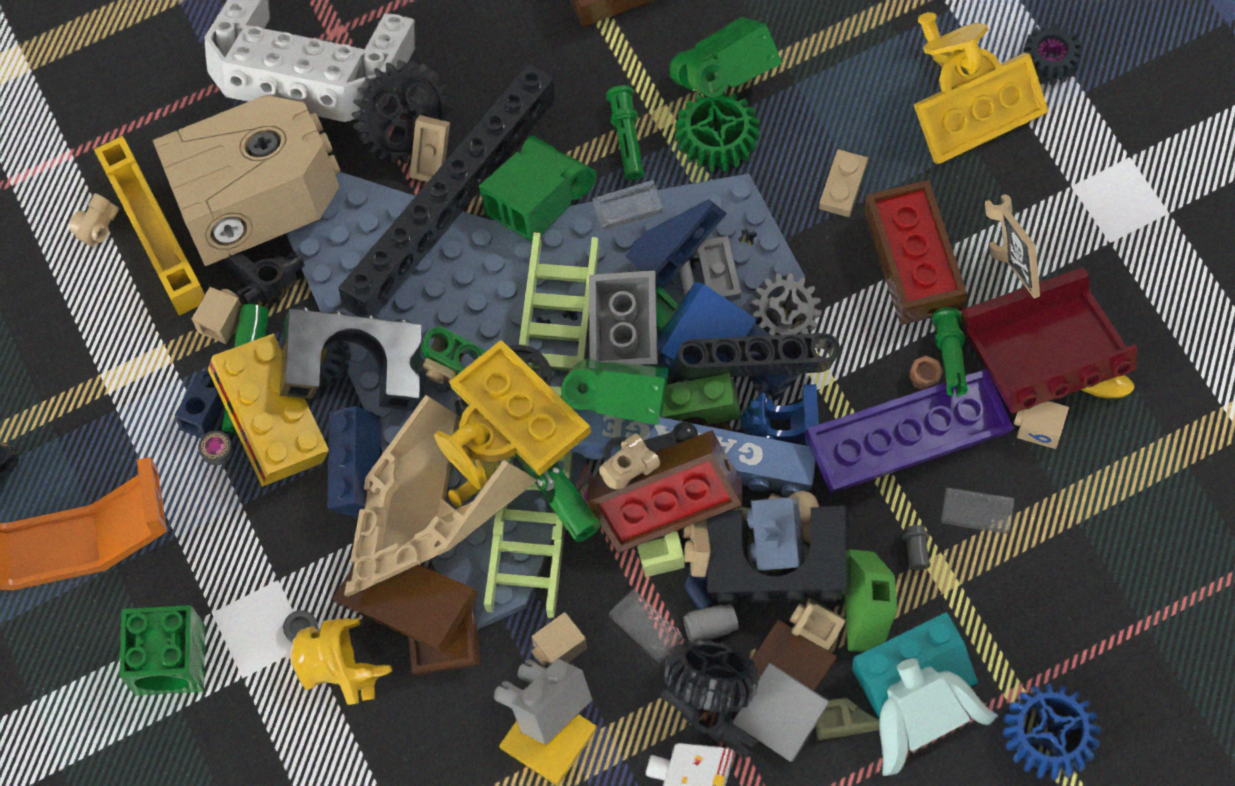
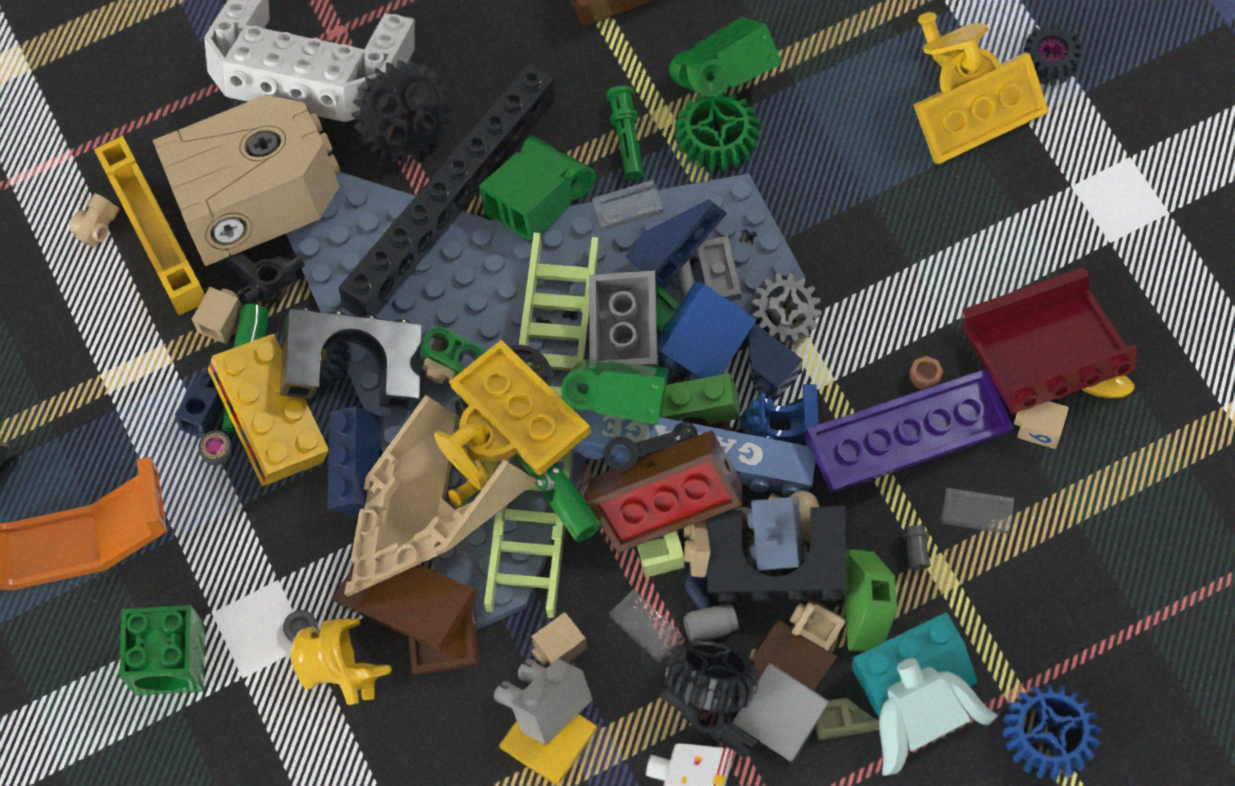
tan plate [410,115,450,182] -> none
tan plate [599,434,660,489] -> none
black beam [673,333,840,379] -> none
tan plate [819,149,868,217] -> none
brick [864,180,967,325] -> none
green pin [932,307,968,397] -> none
tan flag [985,194,1040,298] -> none

